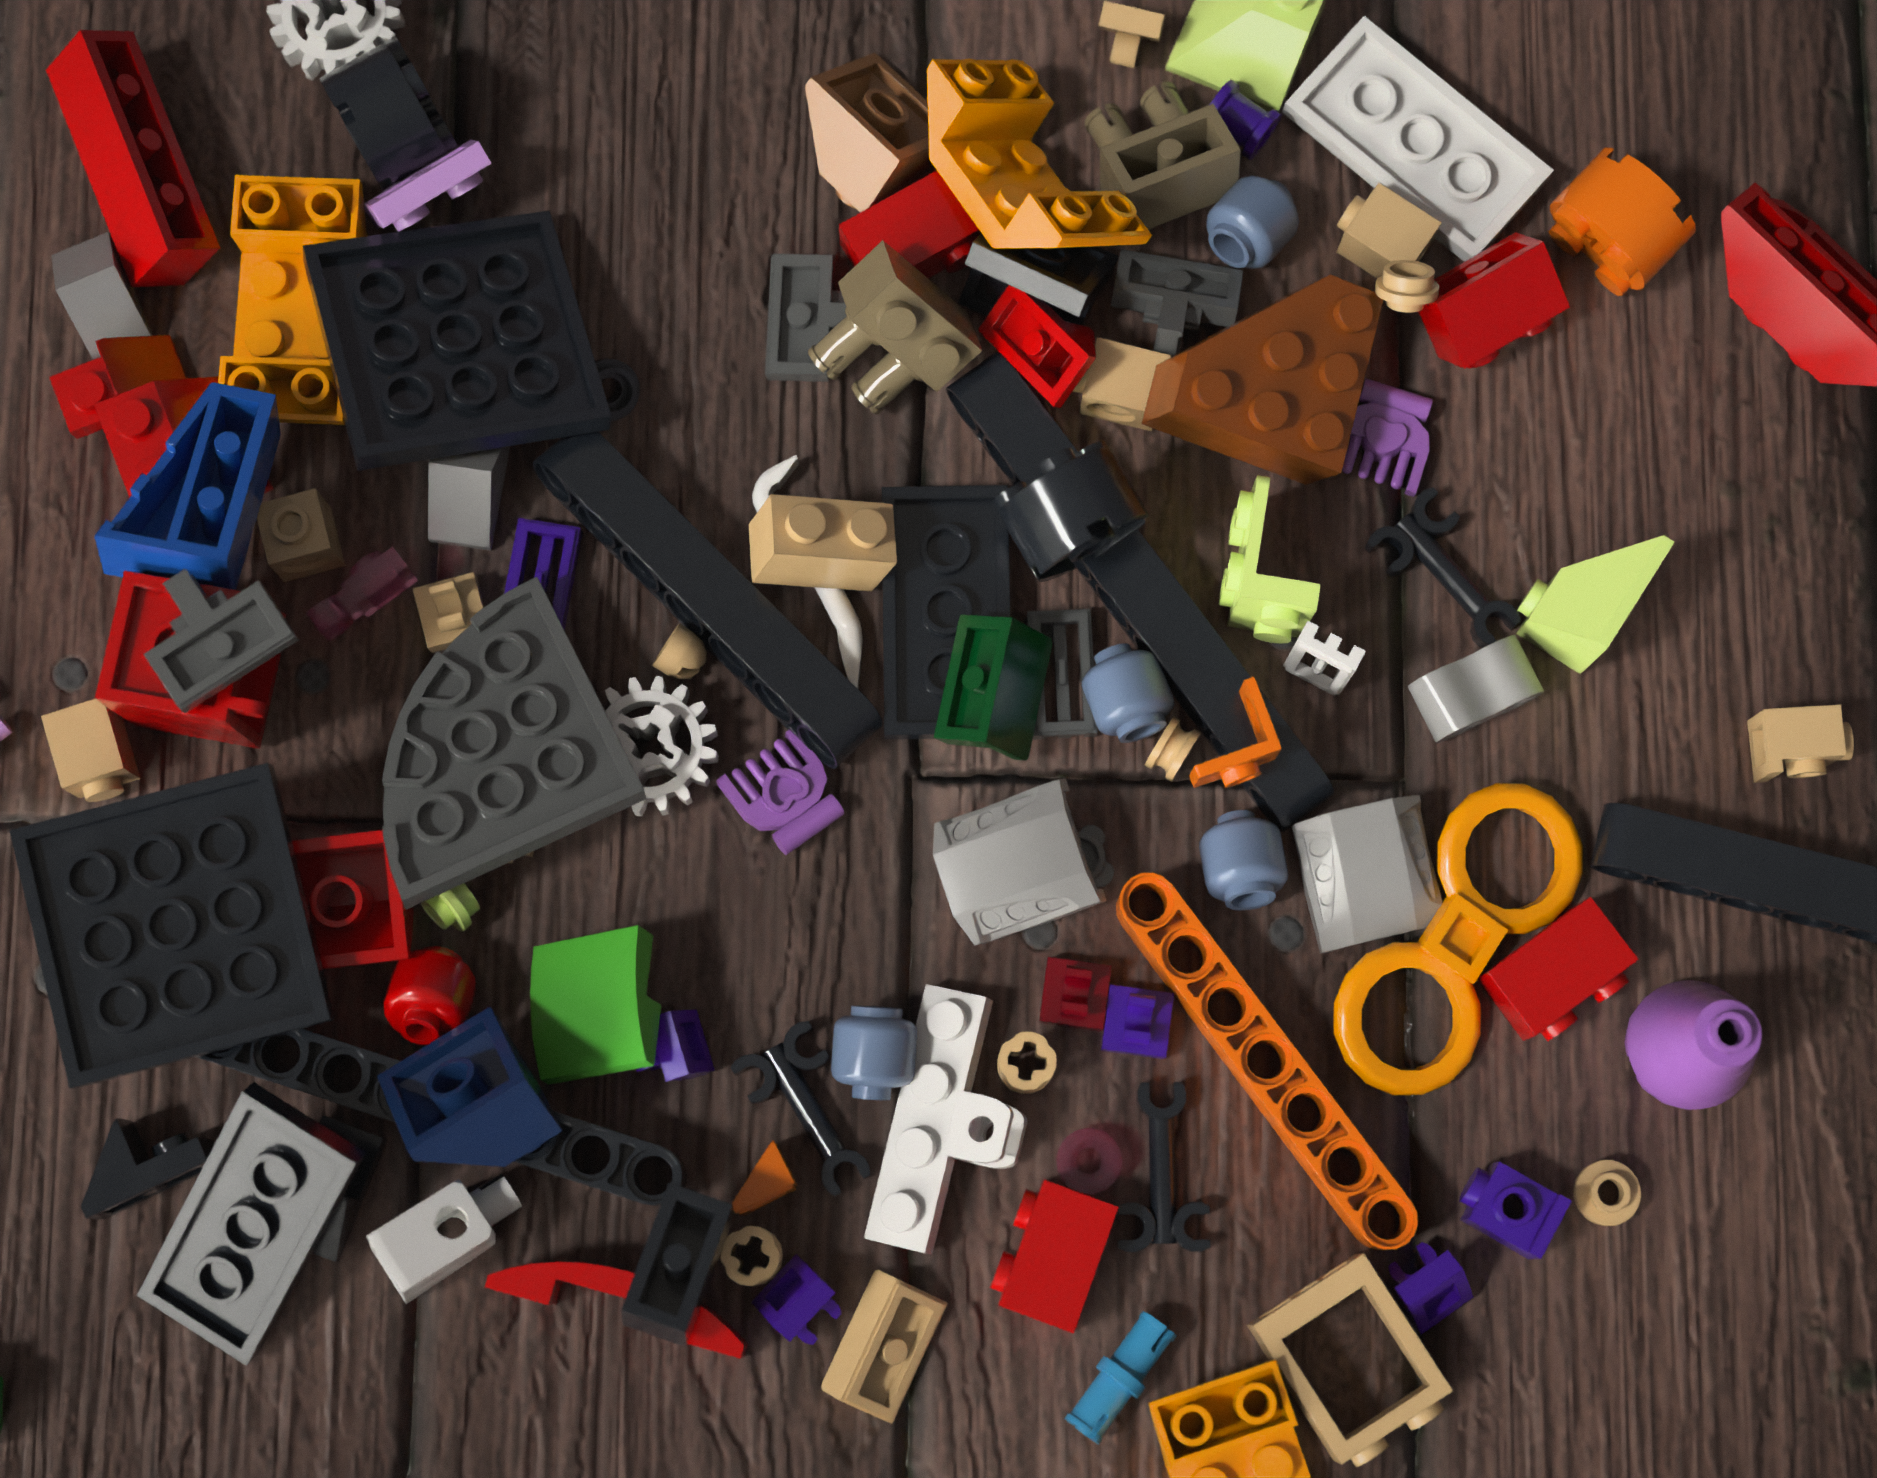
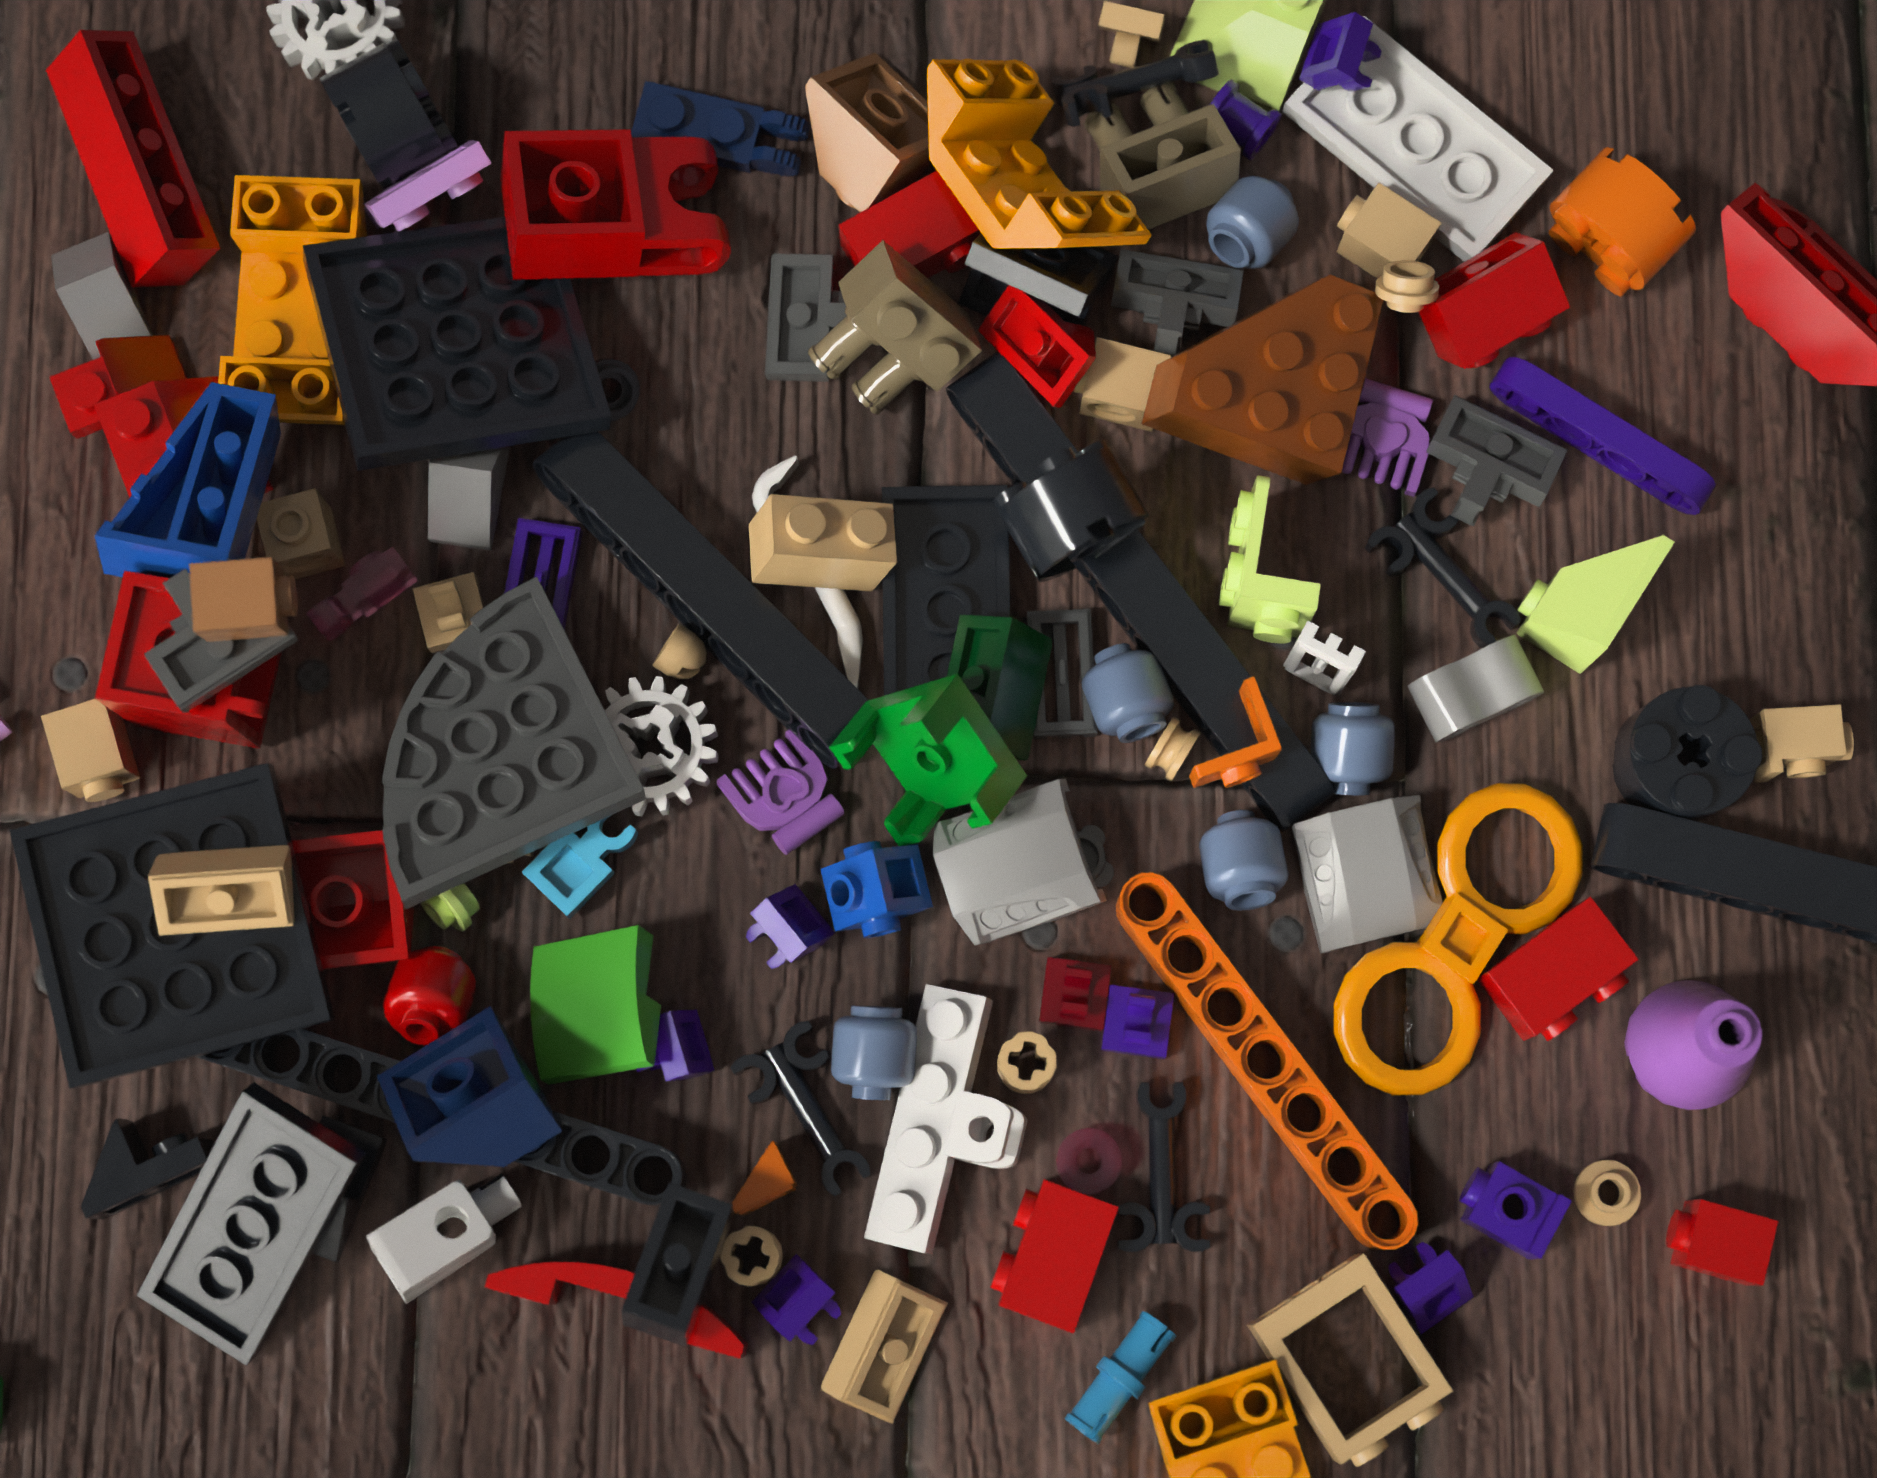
none -> tan slope [148,845,294,935]
none -> medium nougat brick [189,557,298,642]
none -> red brick [500,129,731,280]
none -> medium azure plate [522,816,638,919]
none -> dark blue hinge [631,81,811,177]
none -> dark purple tile [746,884,835,969]
none -> blue brick [820,841,933,938]
none -> green panel [829,674,1027,846]
none -> black bar [1051,40,1219,127]
none -> dark purple tile [1299,12,1382,91]
none -> sand blue head [1311,702,1395,796]
none -> dark grey hinge [1426,395,1568,527]
none -> dark purple beam [1490,357,1716,515]
none -> black brick [1613,685,1762,821]
none -> red brick [1666,1199,1778,1286]

